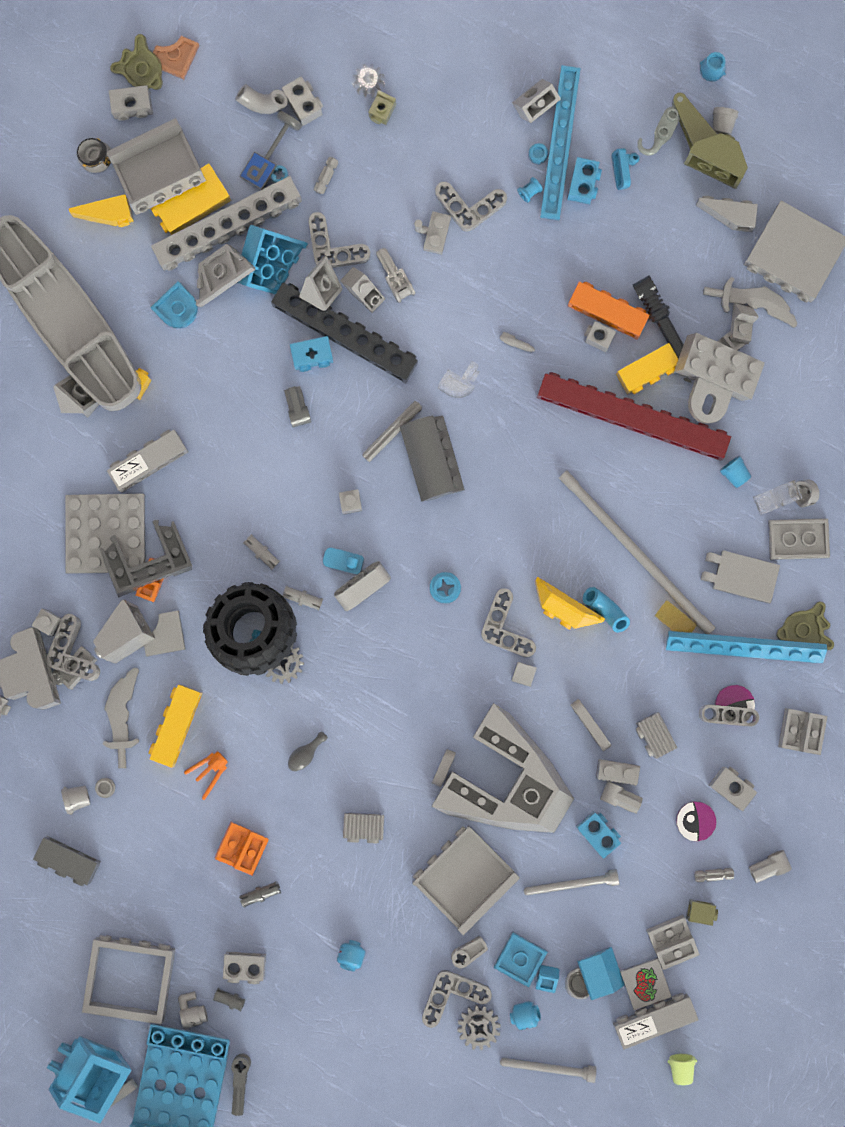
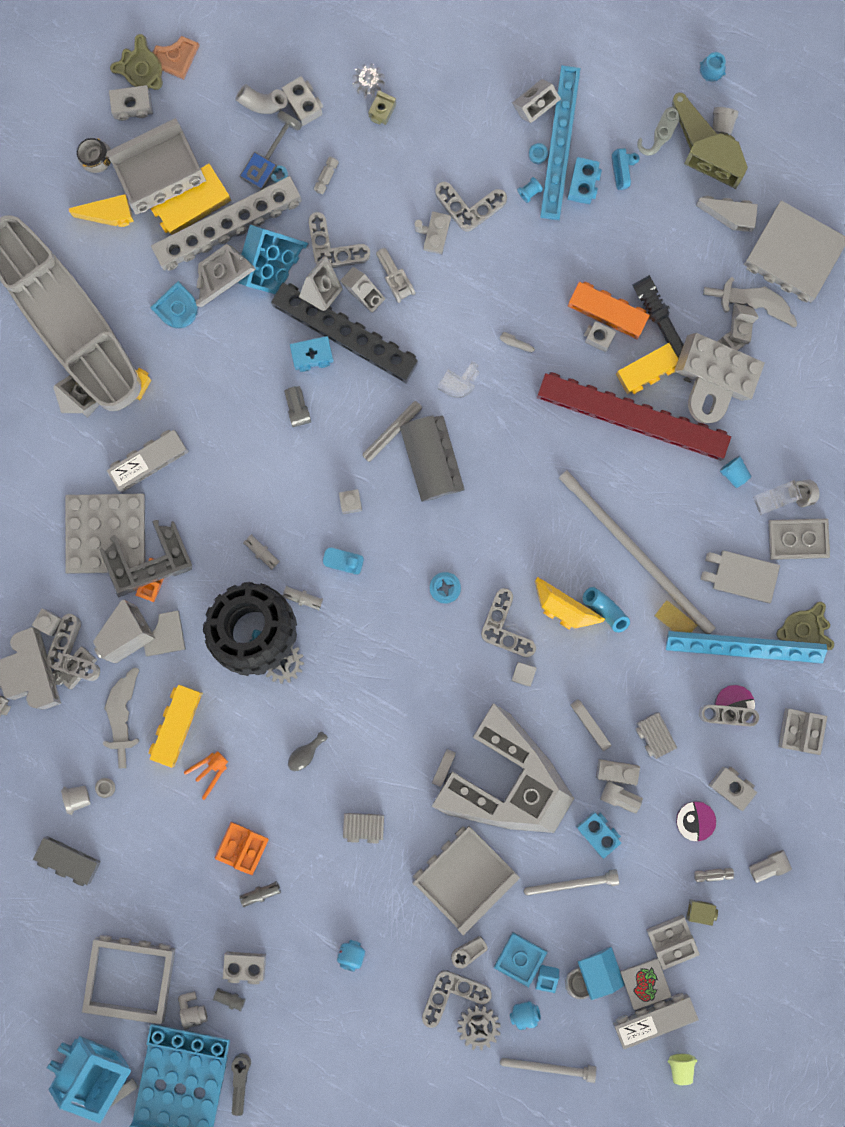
light grey beam [334,561,391,611] -> none

